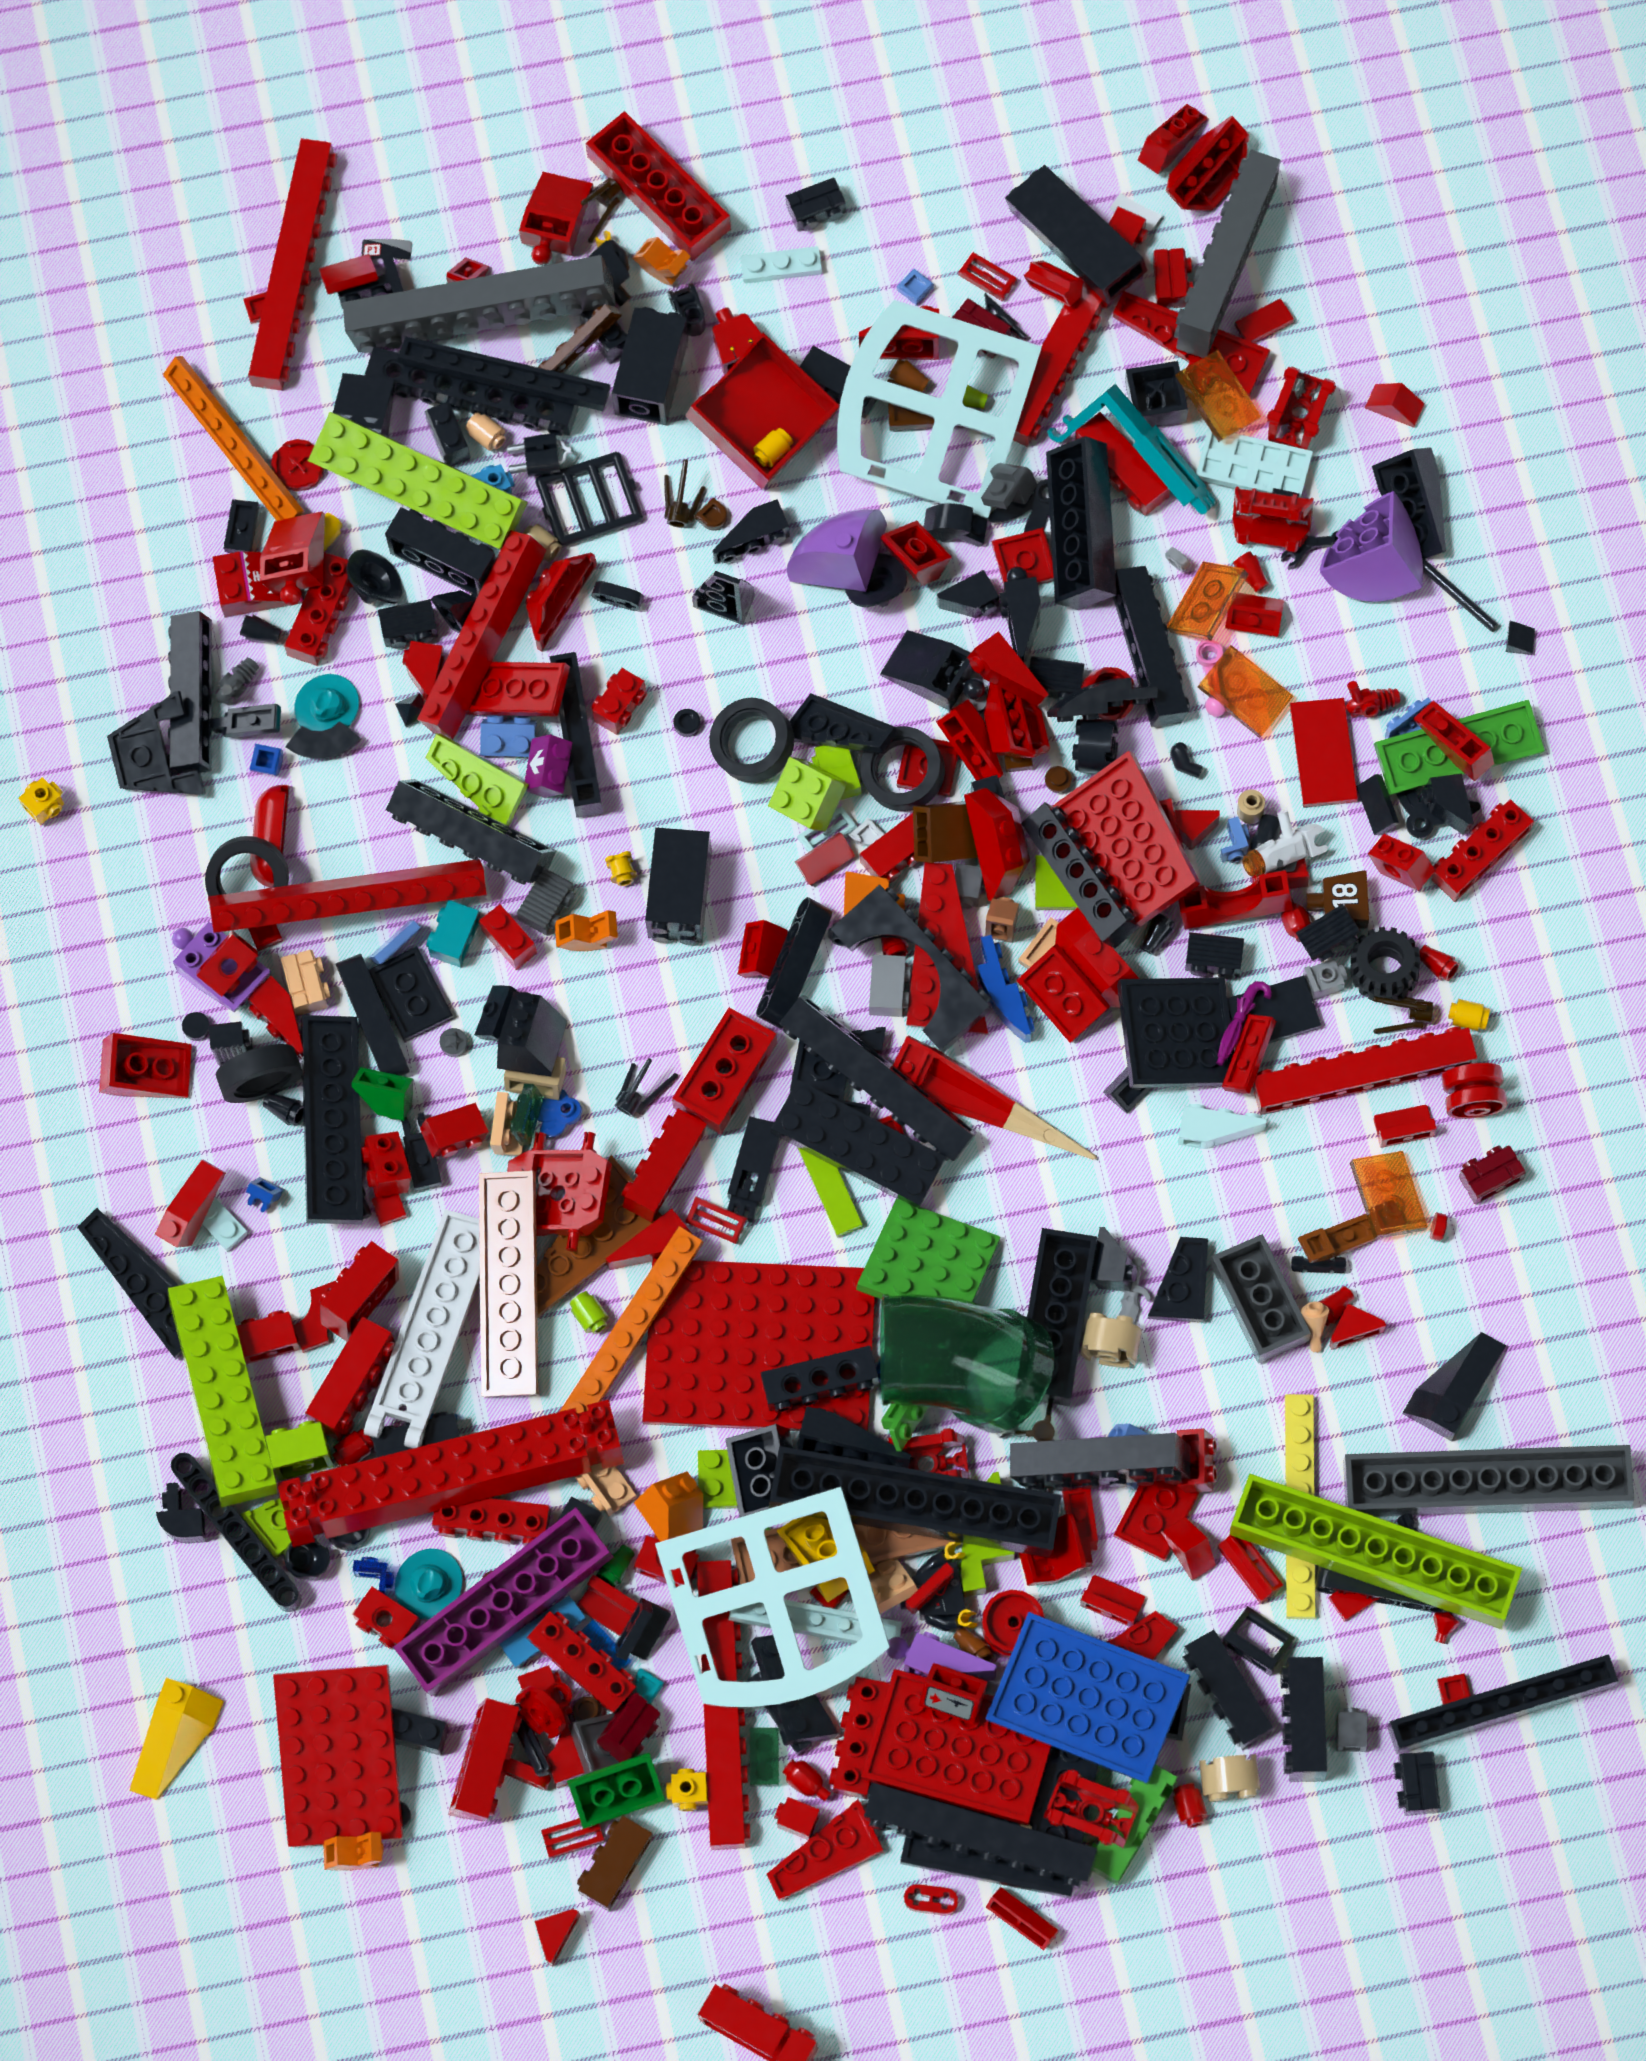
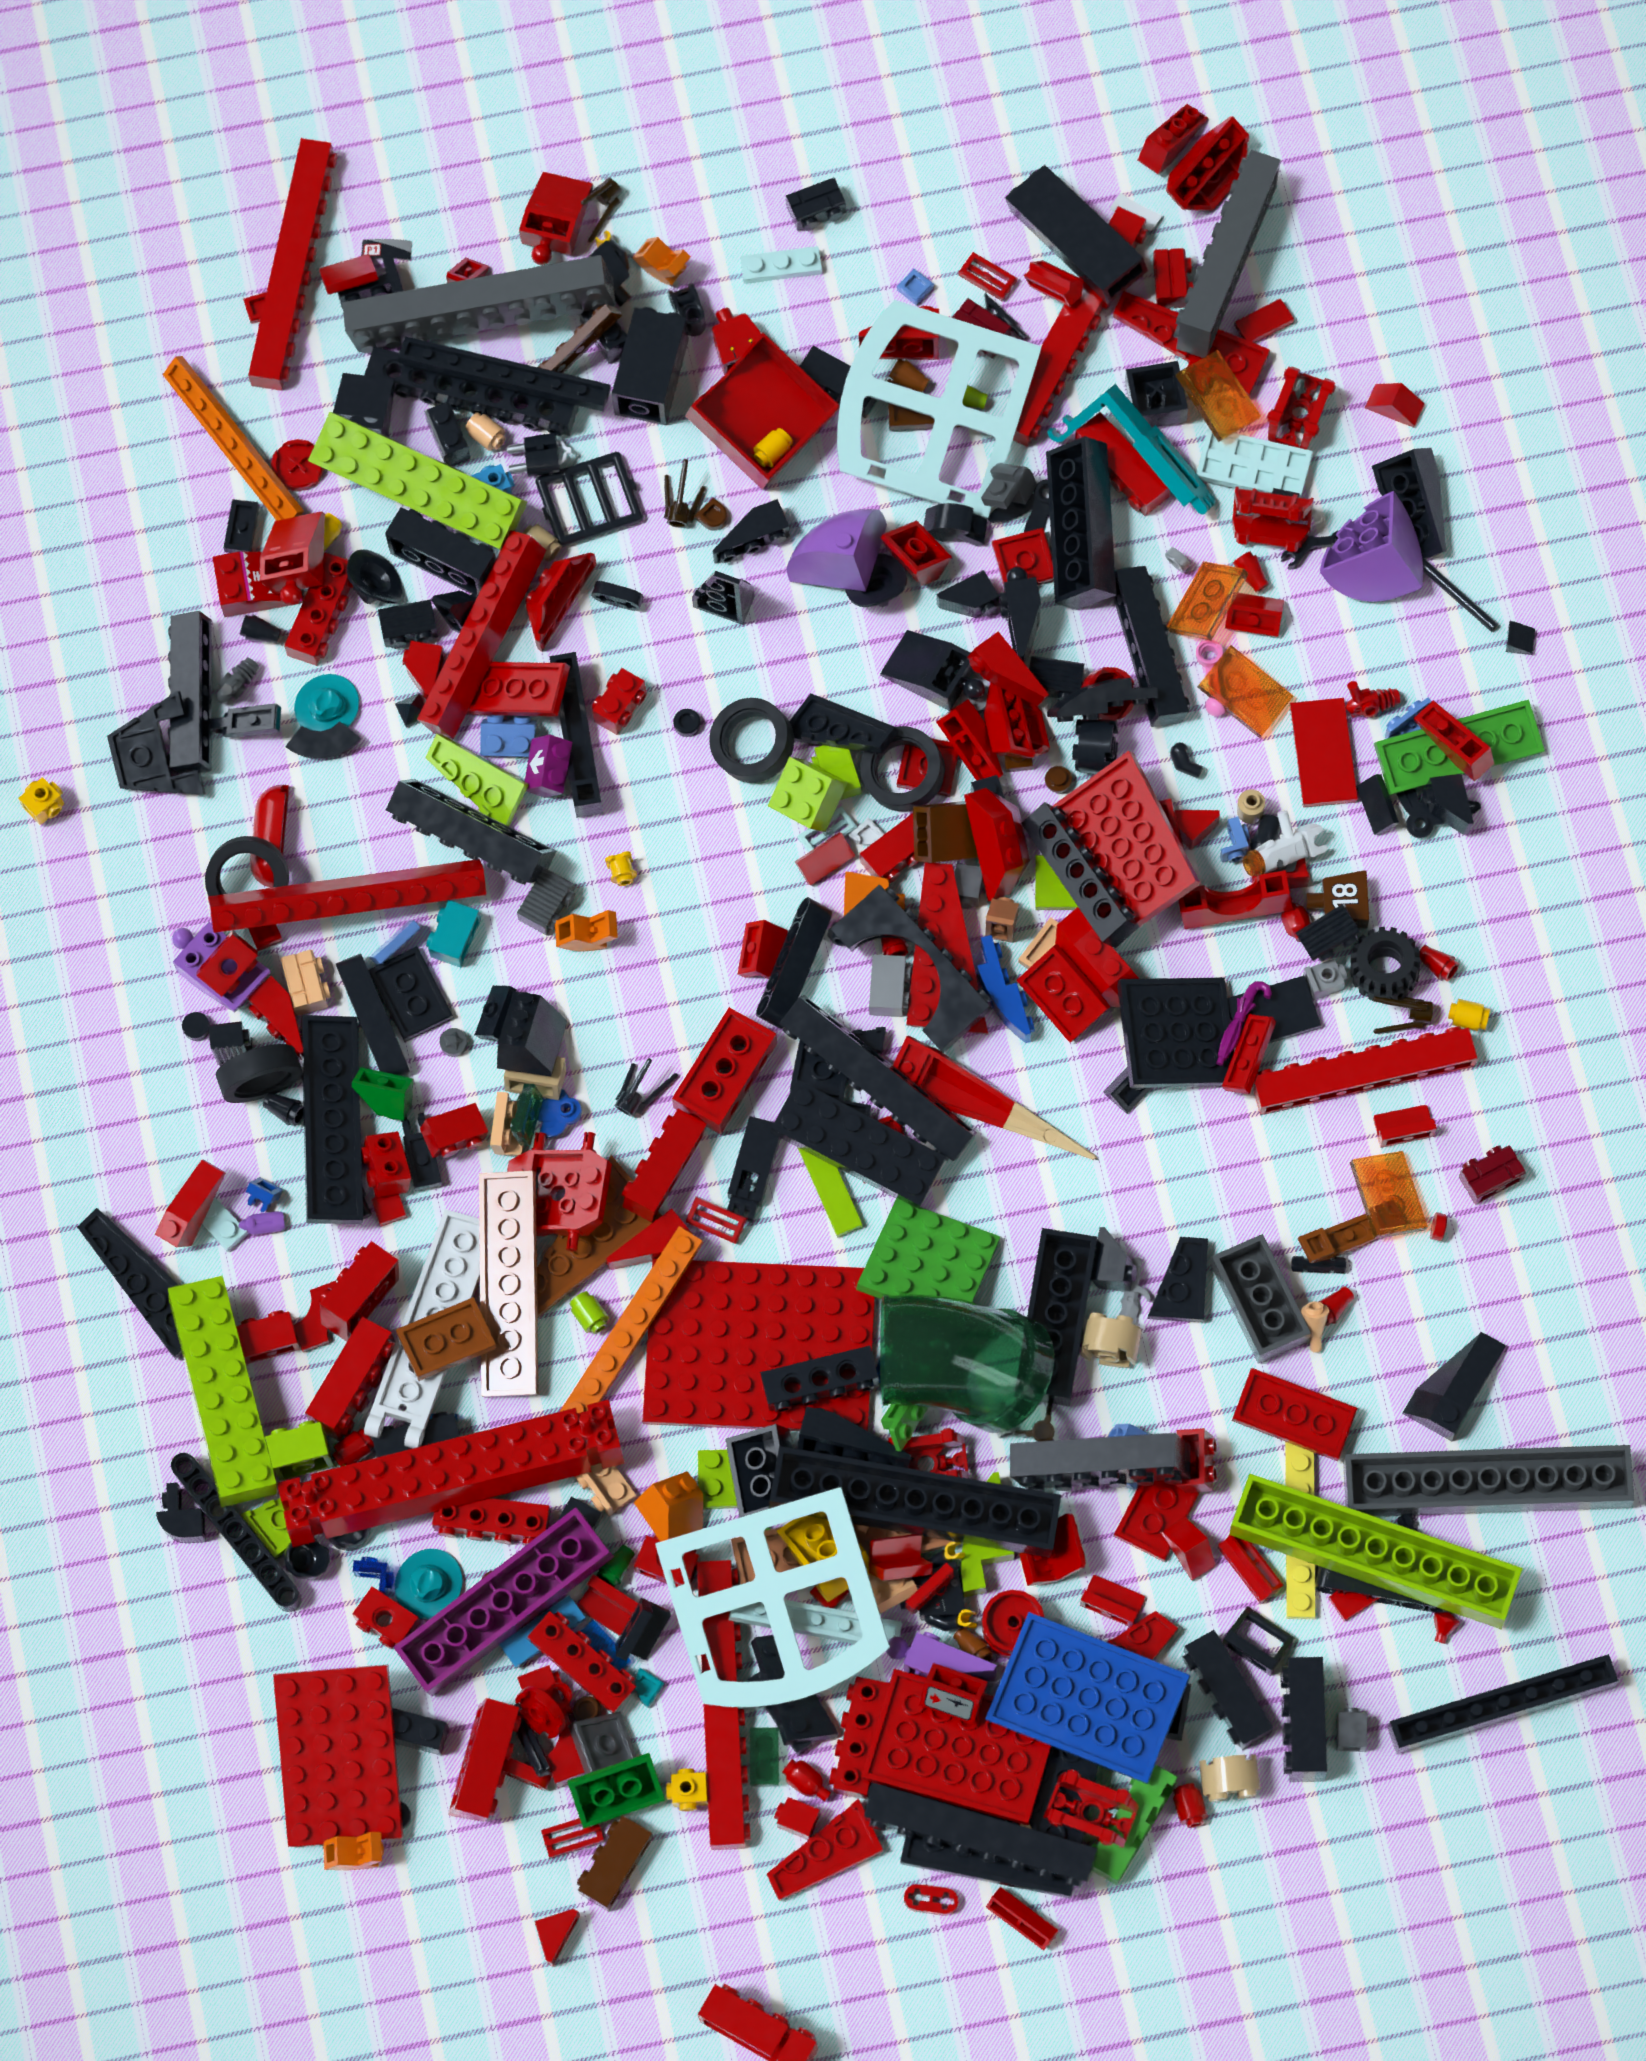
red slope [99,1033,192,1099] -> none
yellow wedge [129,1677,224,1800] -> none
blue brick [249,743,283,776] -> none
red brick [479,904,537,970] -> none
red brick [585,111,731,262] -> none
dark red brick [597,1693,661,1762] -> none
black brick [645,827,712,945] -> none
red hinge [1062,1487,1098,1567] -> none
black cone [1139,913,1175,955] -> none
light aqua slope [1178,1104,1267,1149] -> none
black brick [1185,932,1244,979] -> none
red slope [1329,1304,1386,1350] -> none
red brick [1368,834,1435,891] -> none
black brick [1393,1751,1441,1816] -> none
red brick [1431,799,1534,902] -> none
red tile [1436,1673,1471,1705] -> none
red wheel [1441,1063,1508,1119] -> none
none -> medium lavender piece [234,1211,285,1235]
none -> dark orange plate [396,1297,496,1381]
none -> red panel [868,1534,933,1581]
none -> red tile [1231,1367,1358,1462]

